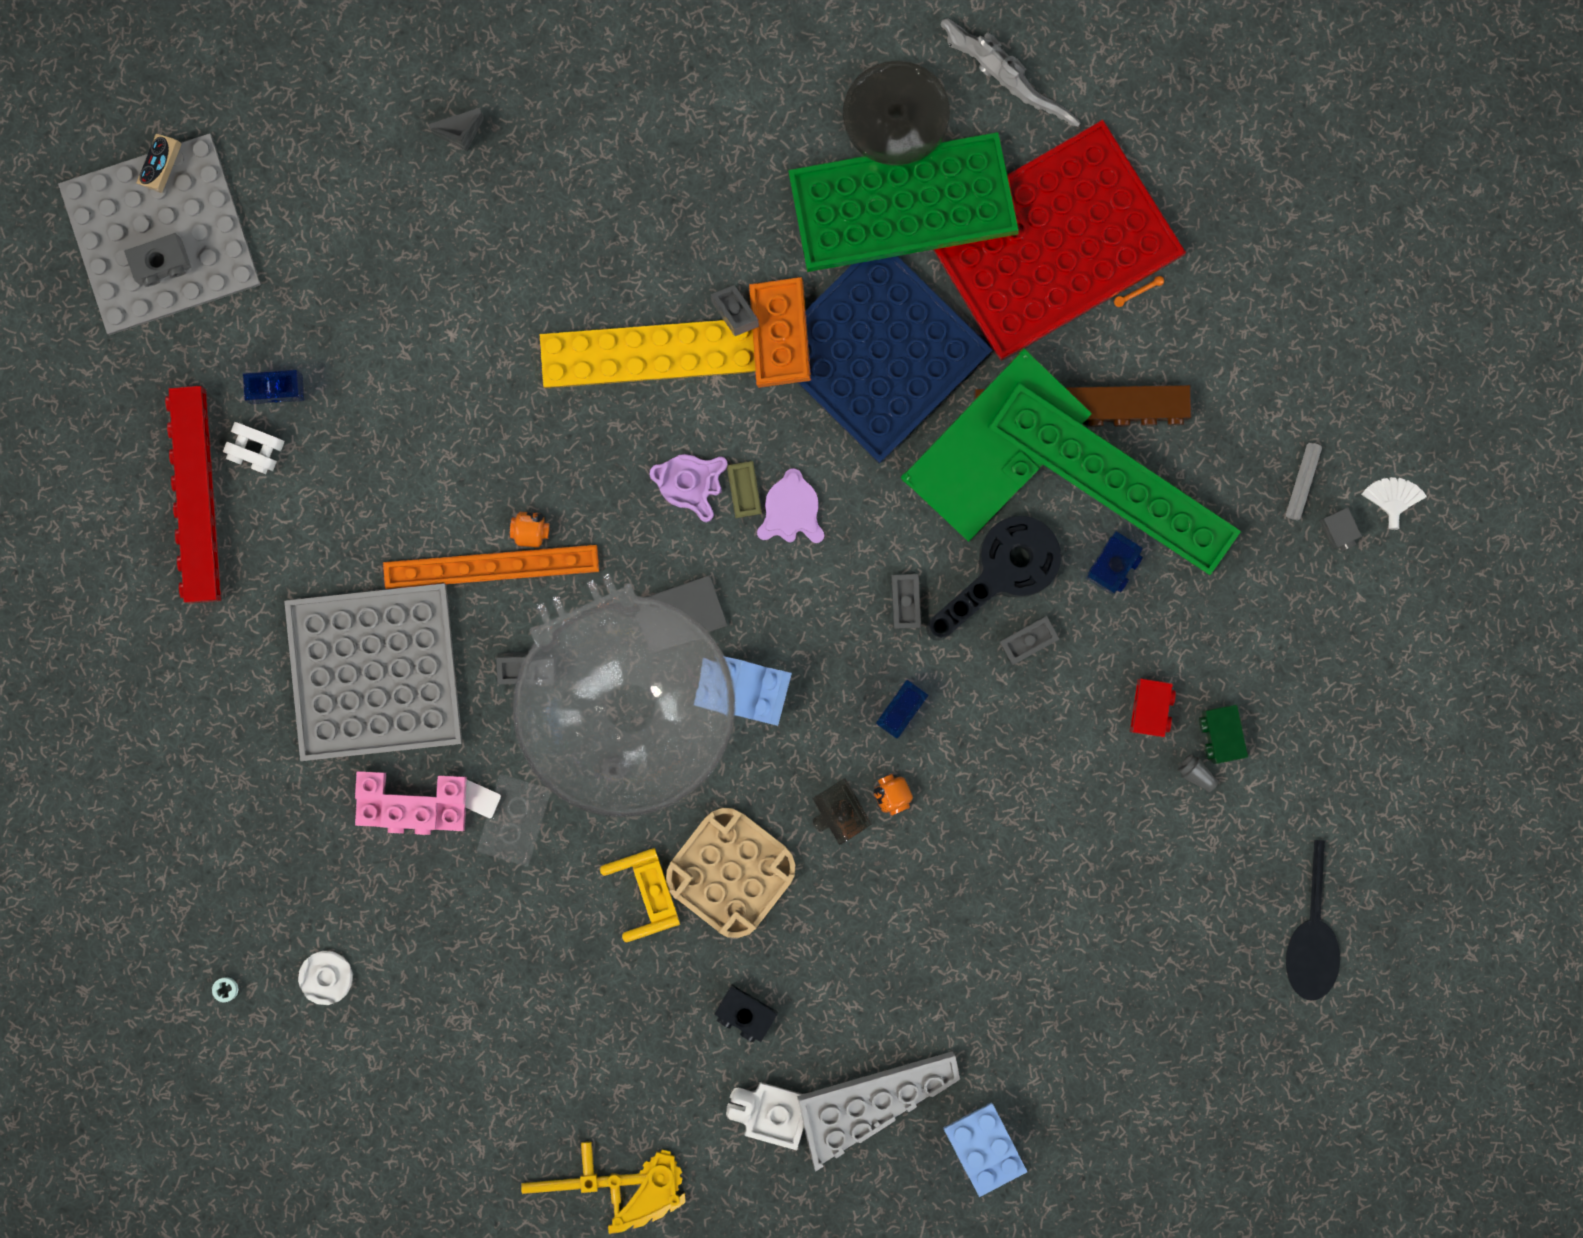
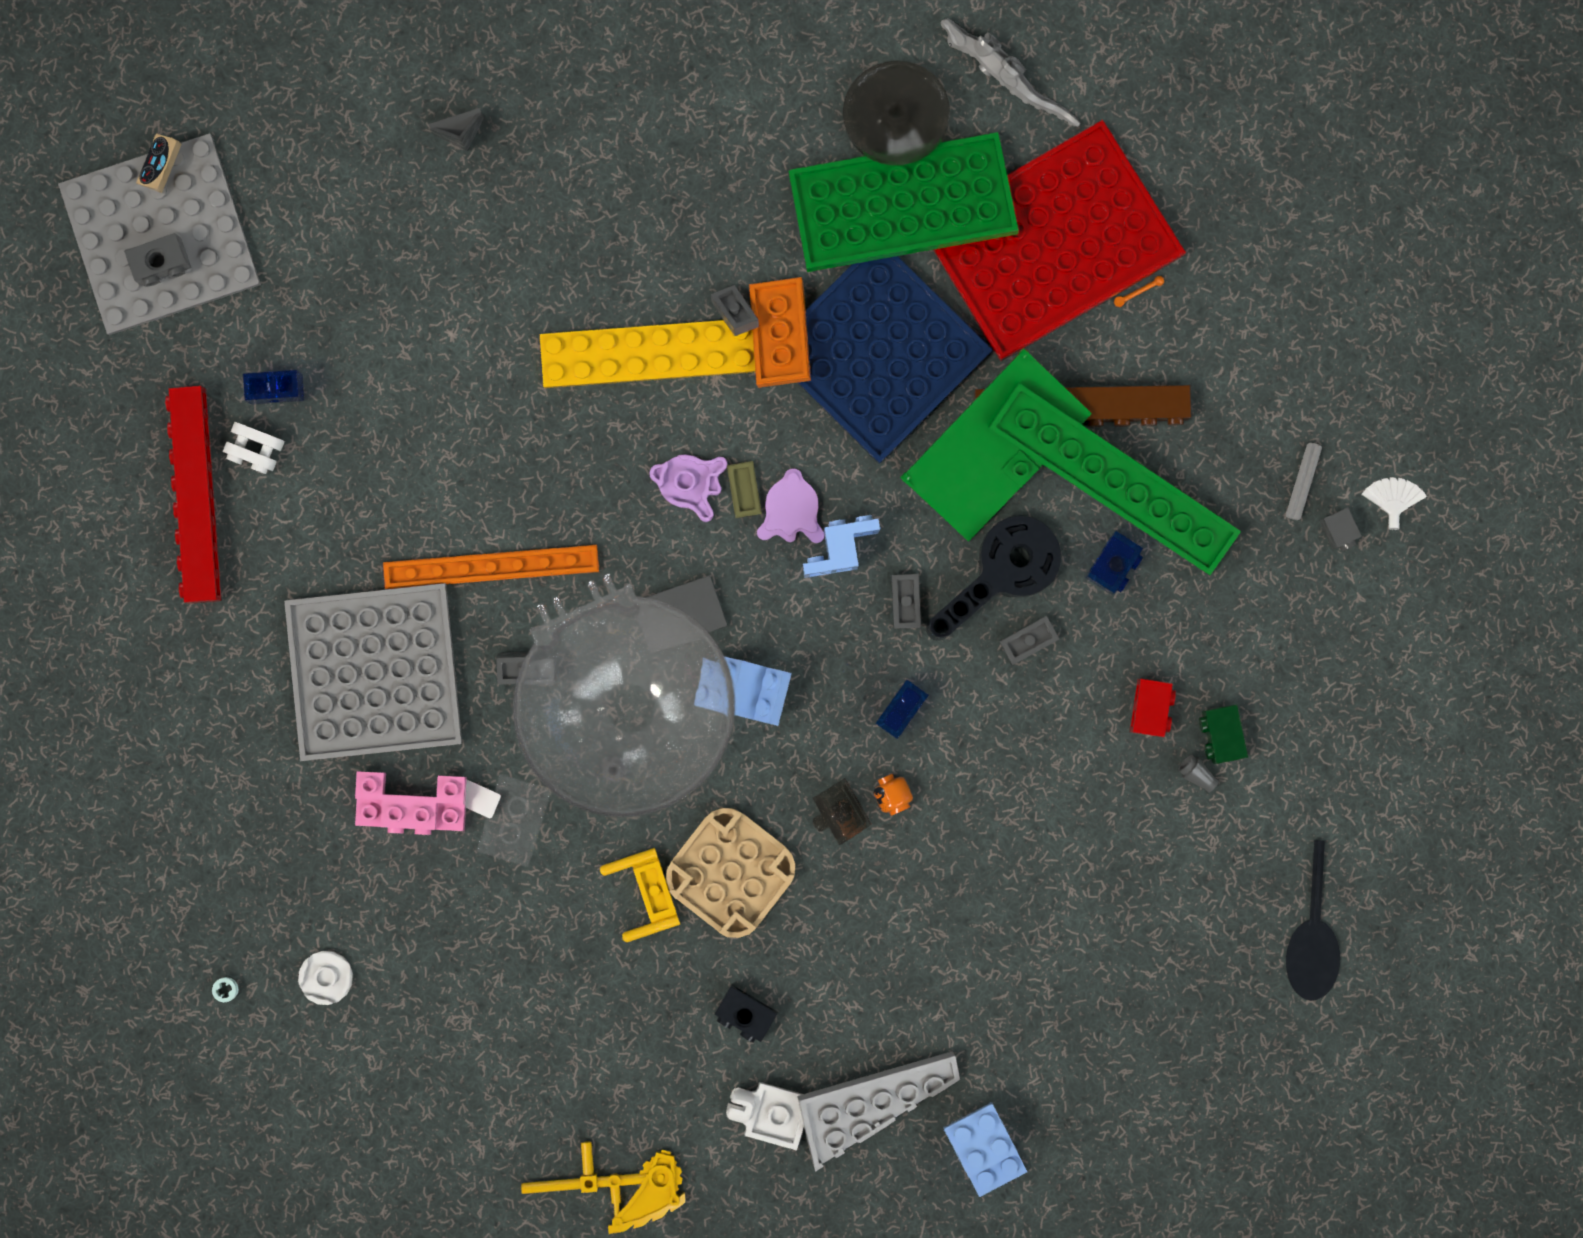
orange head [510,511,550,548] -> none
none -> light blue bracket [803,515,880,578]

